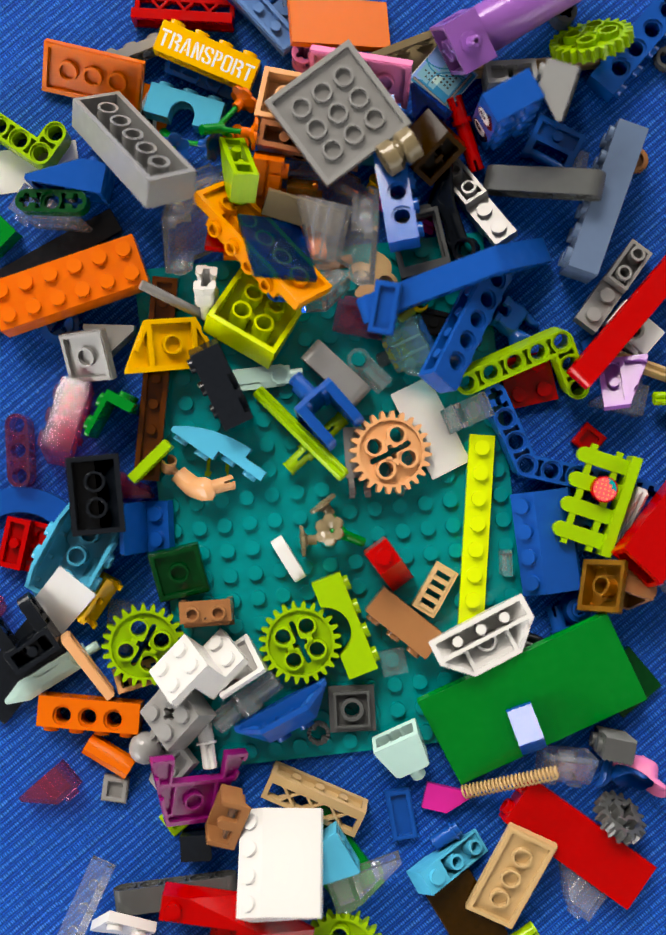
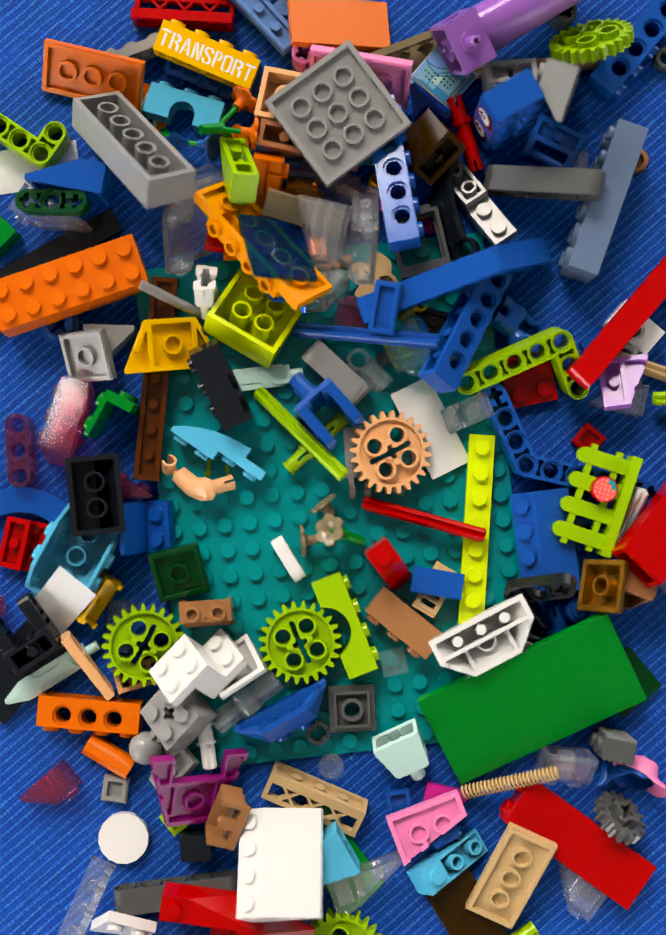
lime tile [127,439,174,483] -> none
dark tan wheel [374,126,424,177] -> none
clear tile [498,549,513,576] -> none
slope [506,701,547,756] -> none
light grey slope [572,239,653,336] -> none
none -> white tile [98,811,150,864]
none -> blue axle [292,322,441,349]
none -> clear plate [318,753,344,779]
none -> red axle [362,497,486,542]
none -> bright pink wing [386,789,467,866]
none -> blue tile [409,566,465,601]
none -> black beam [503,573,578,637]

